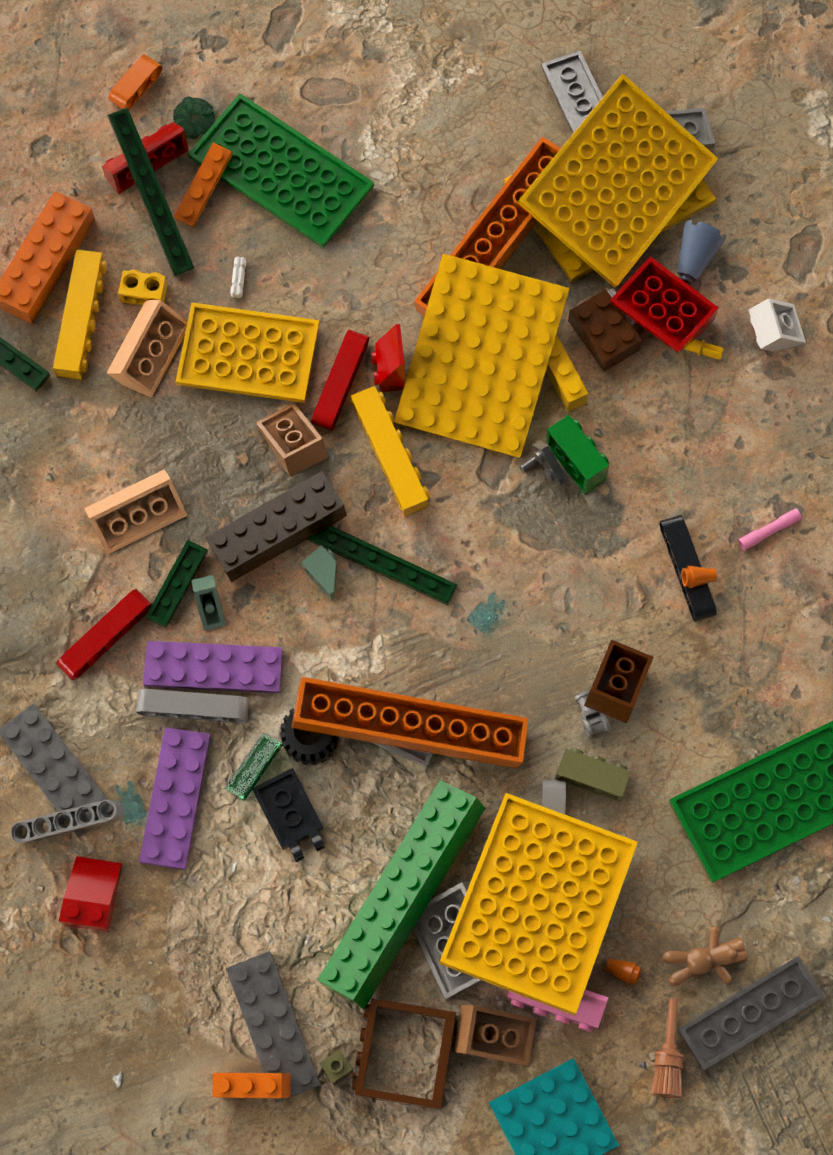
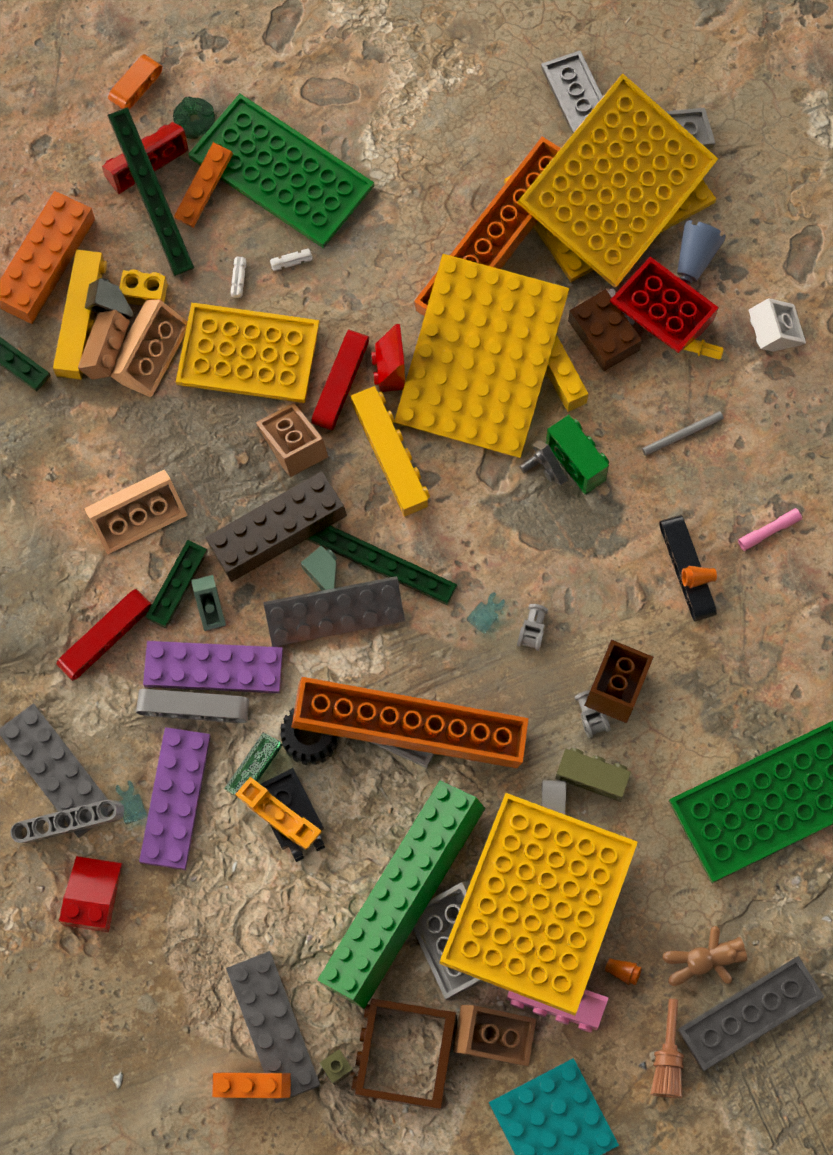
none -> medium nougat brick [78,310,130,380]
none -> pearl dark grey slope [85,278,133,319]
none -> light orange slope [235,777,322,850]
none -> flat silver plate [263,576,405,647]
none -> white axle [270,249,312,271]
none -> light grey connector [517,604,548,652]
none -> light grey bar [642,411,724,456]

